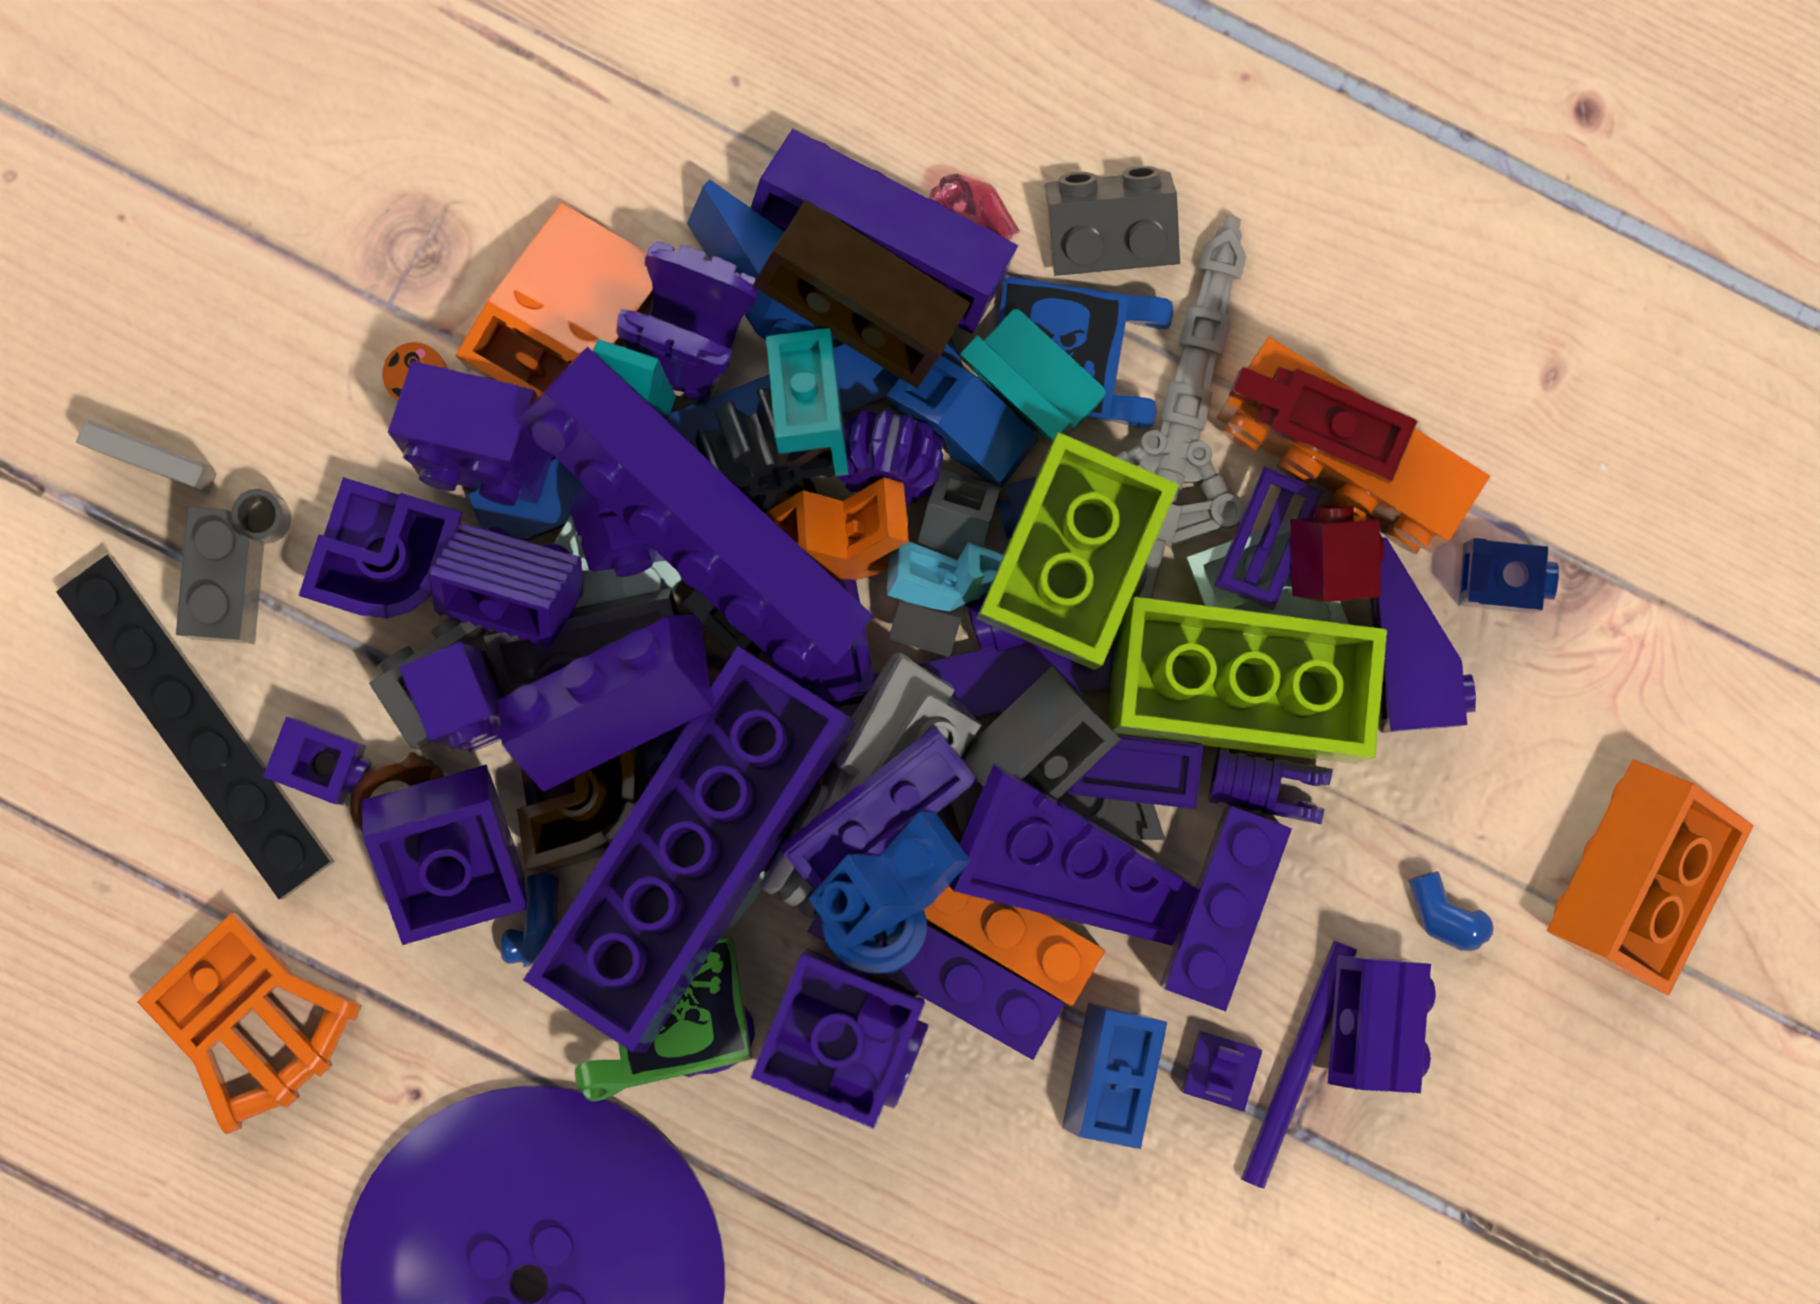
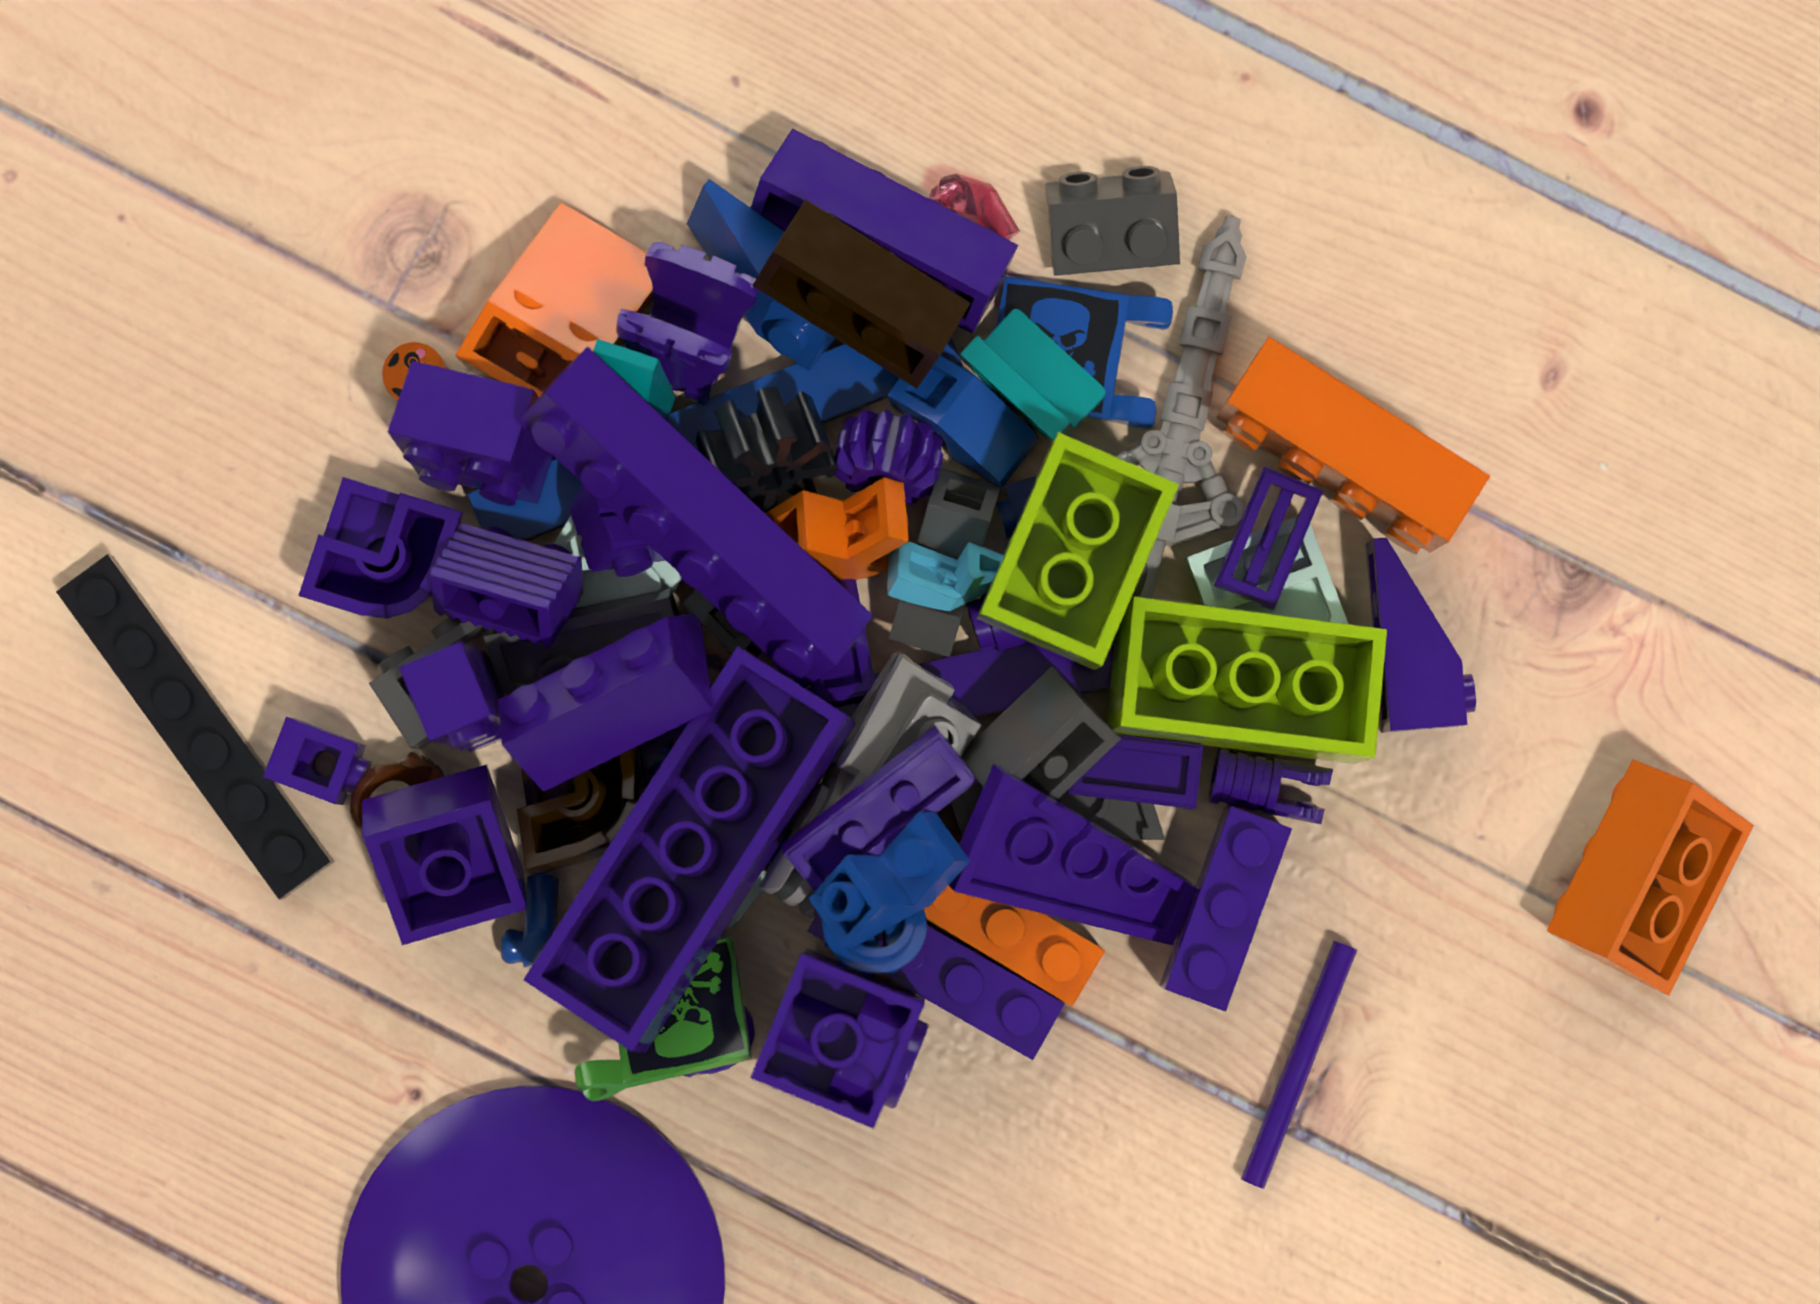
light grey tile [76,420,217,494] -> none
orange plate [137,912,362,1135] -> none
dark grey hinge [176,489,292,644] -> none
teal panel [766,328,849,476] -> none
blue hinge [1062,1003,1167,1149] -> none
dark purple tile [1181,1030,1263,1112] -> none
dark red hinge [1229,366,1418,483] -> none
dark red brick [1290,504,1385,602] -> none
dark purple brick [1327,955,1436,1093] -> none
blue arm [1408,871,1494,951] -> none
clear blue brick [1458,538,1559,613] -> none

